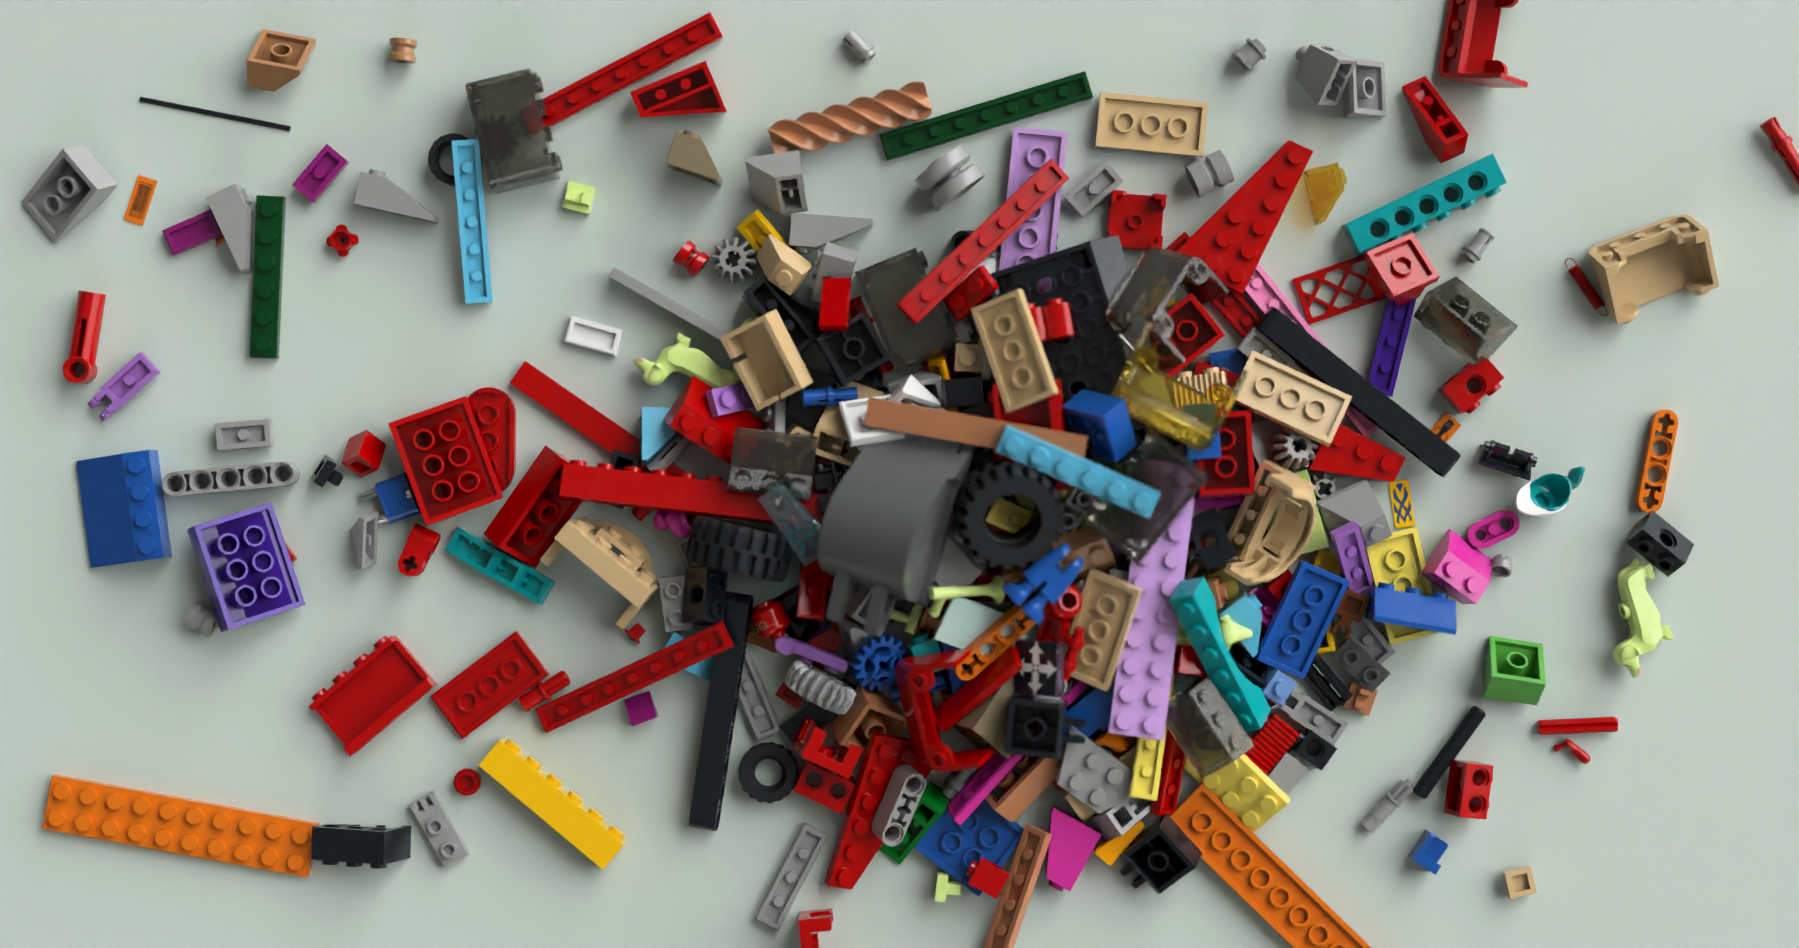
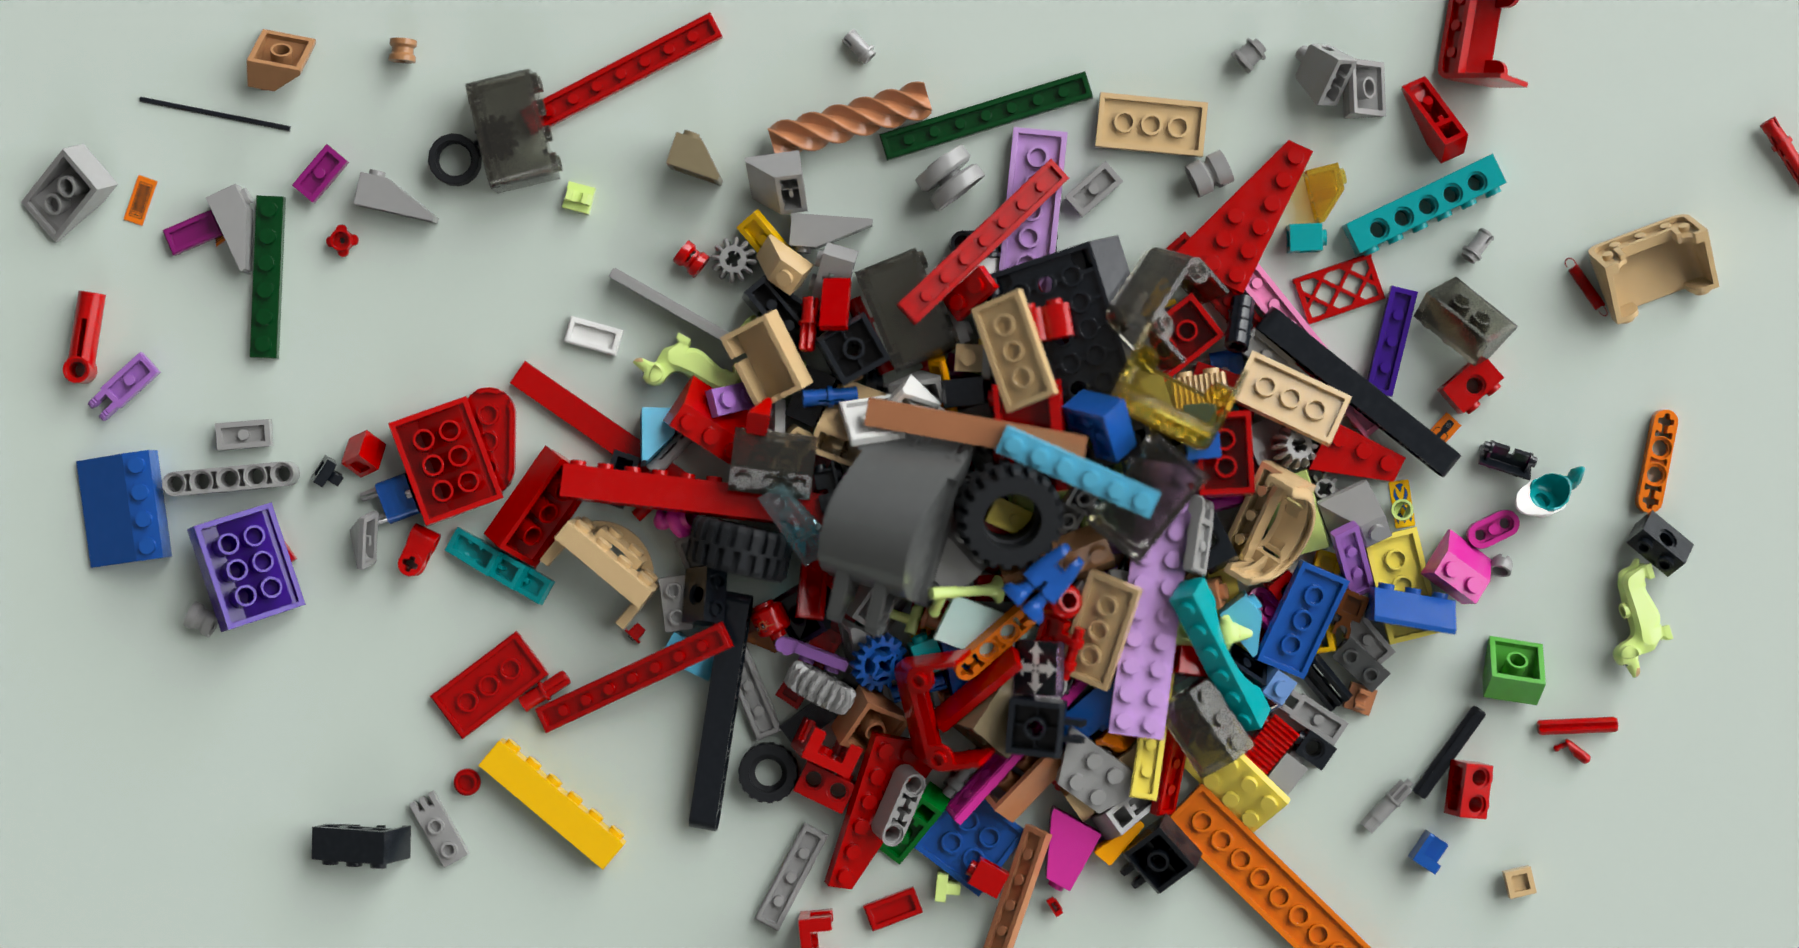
orange plate [42,774,320,877] -> none
red panel [308,635,437,756] -> none
medium azure plate [451,139,493,304] -> none
magenta slope [624,690,659,726] -> none
red wedge [630,61,727,118] -> none
red panel [1106,190,1167,252] -> none
panel [1364,233,1440,306] -> none
none -> red slope [745,397,772,436]
none -> red axle [798,296,820,352]
none -> red tile [863,886,923,931]
none -> red piece [1046,896,1063,917]
none -> light grey hinge [1183,495,1215,576]
none -> black axle [1224,294,1255,353]
none -> teal brick [1286,223,1327,253]
none -> yellowish green hinge [1391,499,1414,521]

